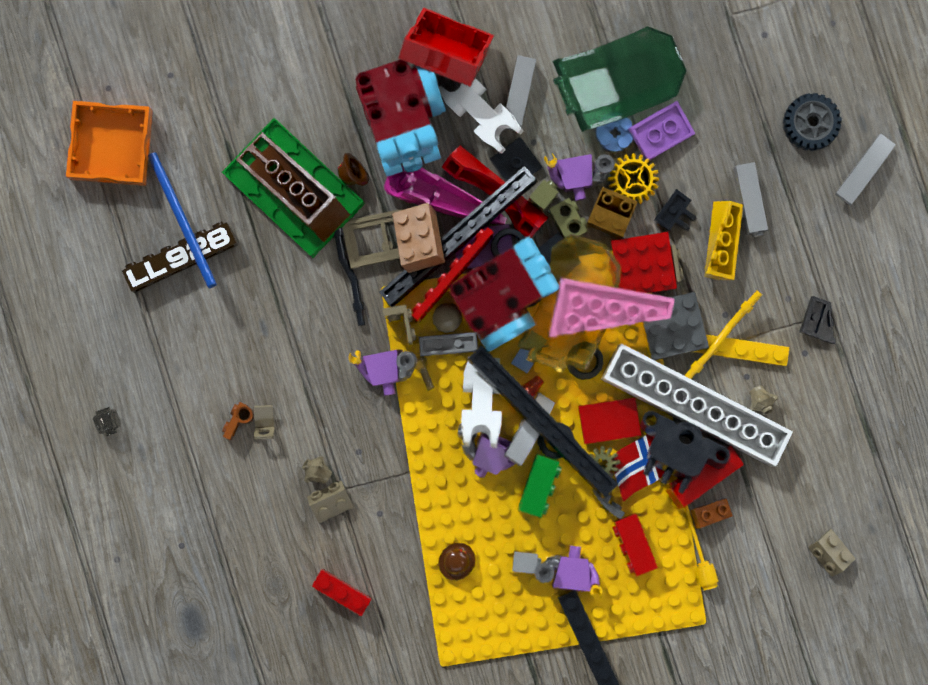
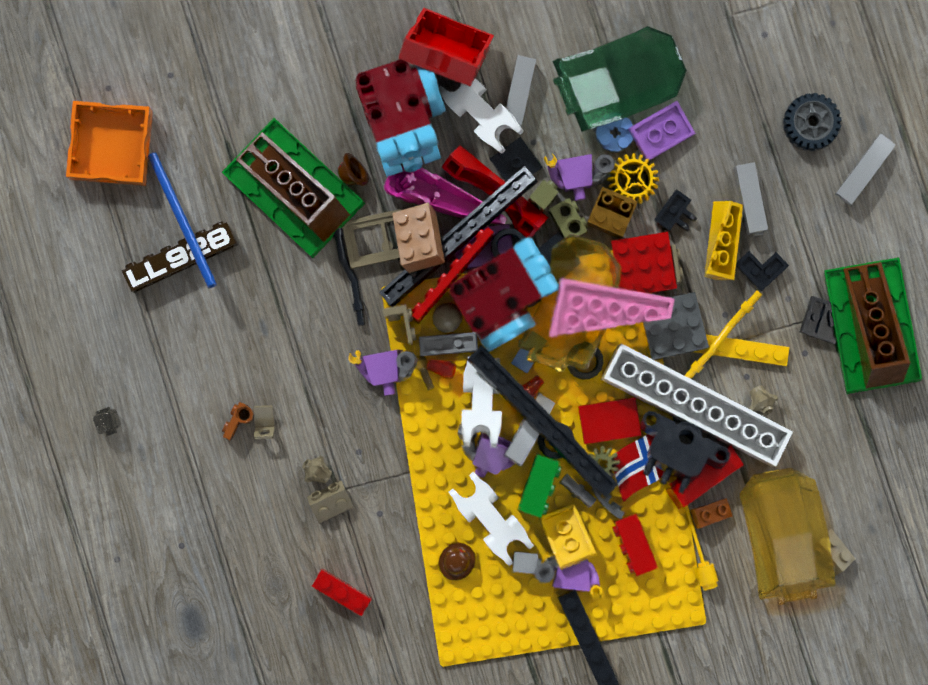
none -> clear red cone [427,359,457,379]
none -> white piece [449,472,534,566]
none -> yellow tile [539,503,597,570]
none -> flat silver pin [559,474,596,508]
none -> black plate [736,251,789,292]
none -> clear yellow windscreen [739,468,836,606]
none -> piece [824,257,922,394]

